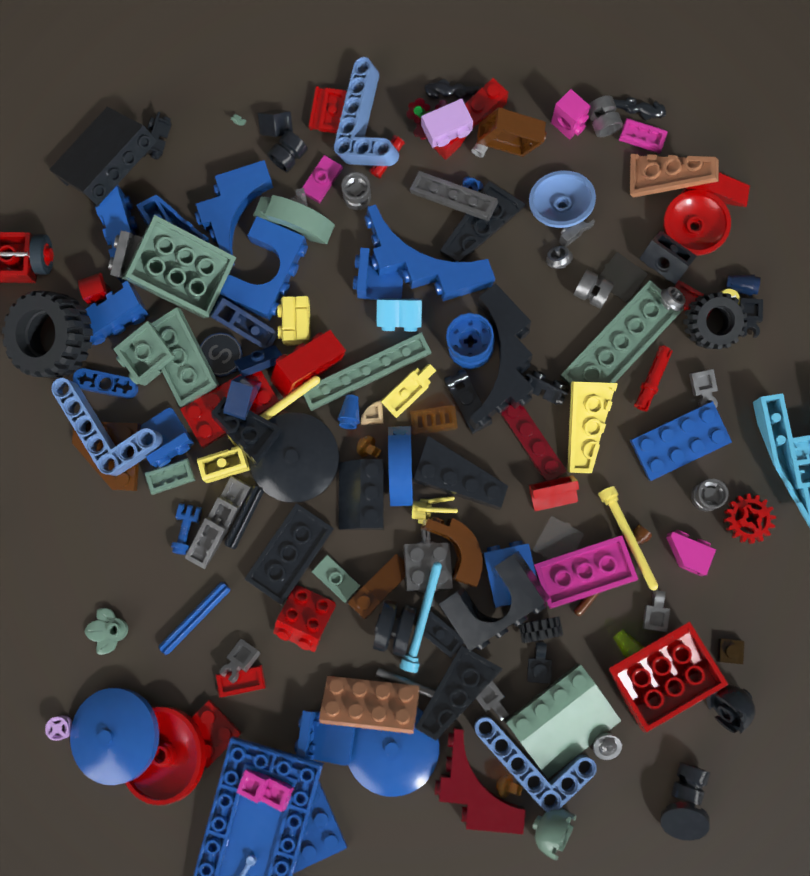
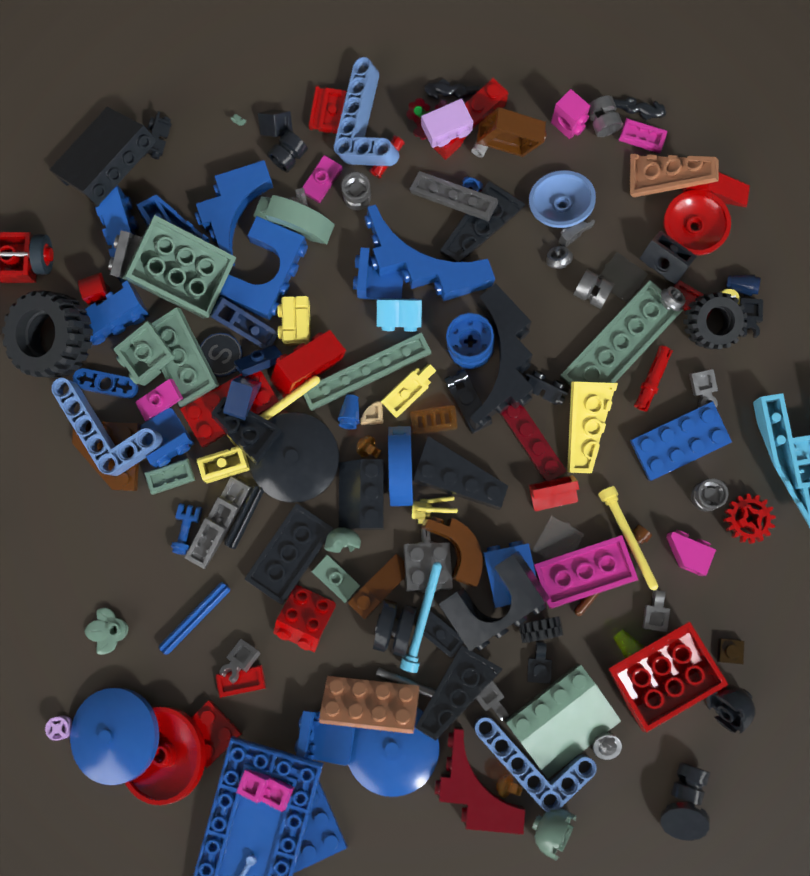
none -> dark pink plate [135,379,183,421]
none -> sand green hair [324,527,361,553]

